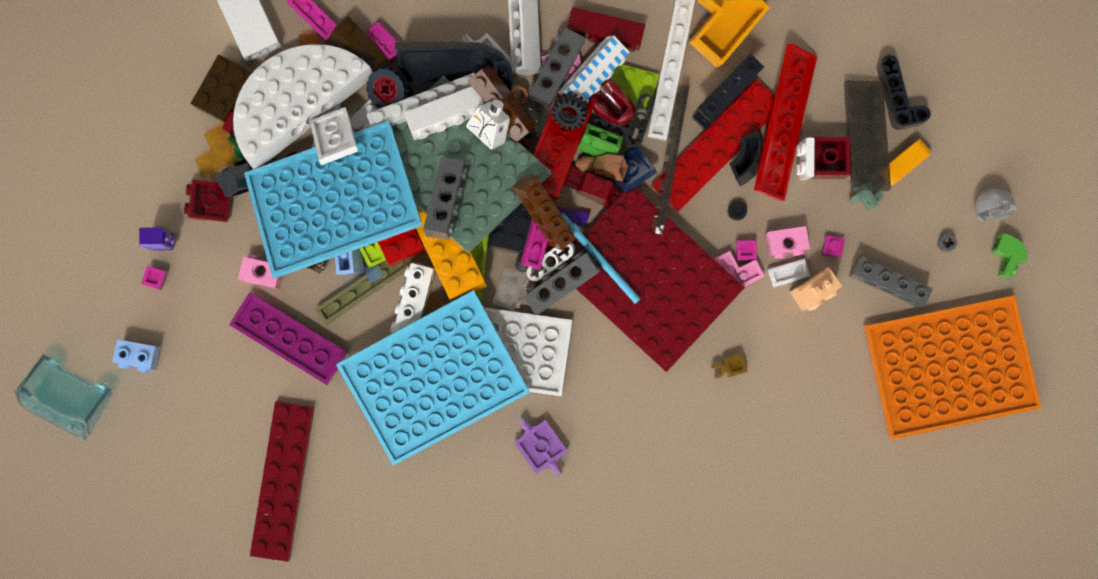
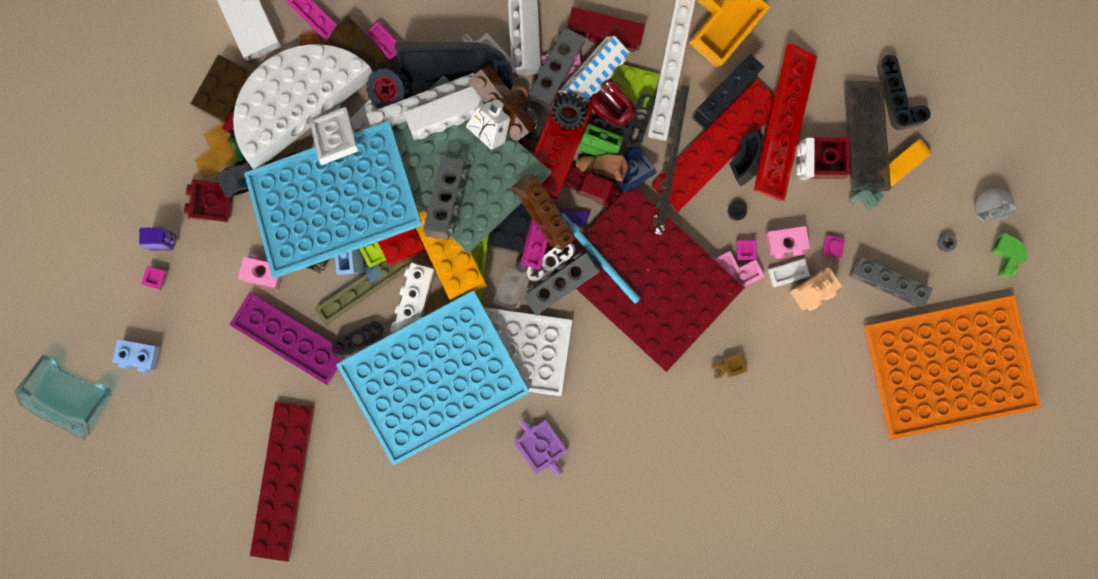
none -> black beam [332,321,384,358]

